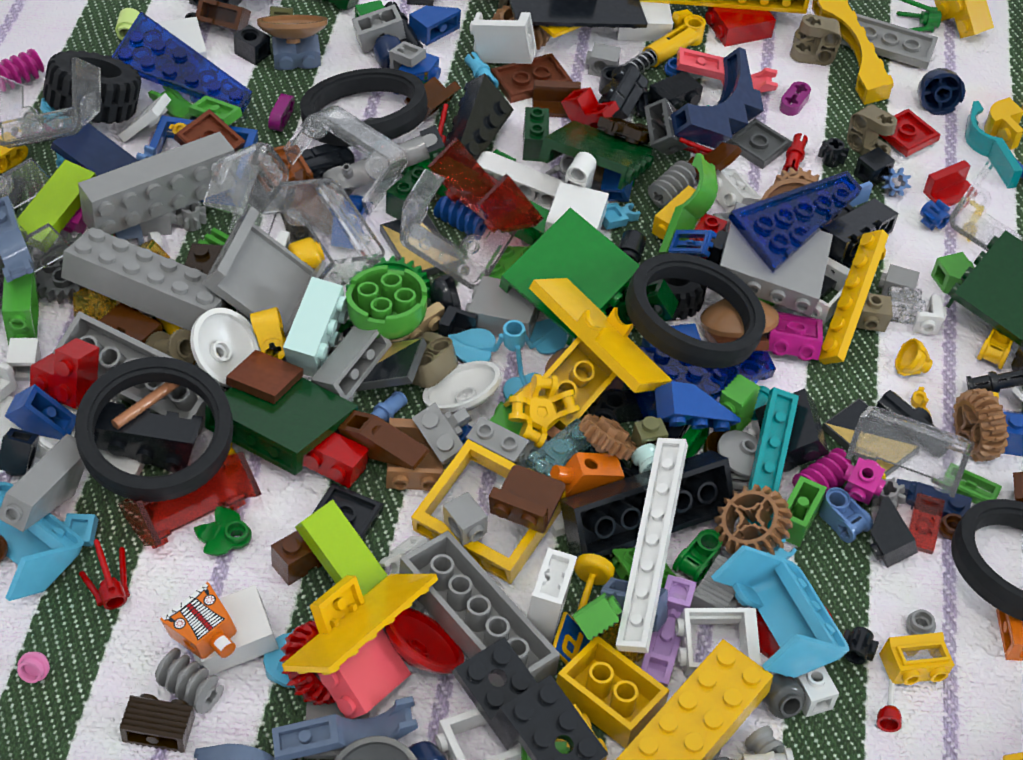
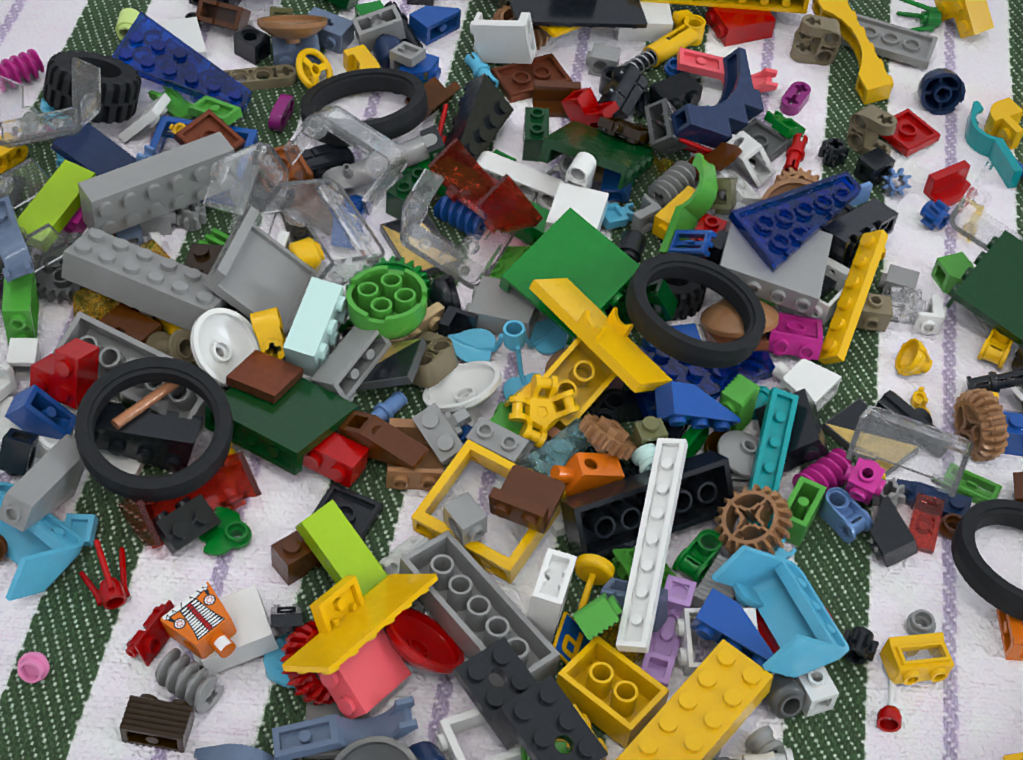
none -> red hinge [125,600,174,666]
none -> black bracket [147,494,221,555]
none -> dark tan beam [205,64,297,94]
none -> black hinge [271,604,303,632]
none -> yellow piece [295,48,333,89]
none -> sand blue brick [307,7,354,54]
none -> yellow leg [343,44,380,72]
none -> light grey bracket [631,195,662,234]
none -> clear yellow piece [640,143,675,172]
none -> blue slope [690,588,774,673]
none -> olive brick [710,178,737,214]
none -> white torso [726,131,776,188]
none -> green plate [764,111,806,140]
none -> white torso [772,359,842,411]

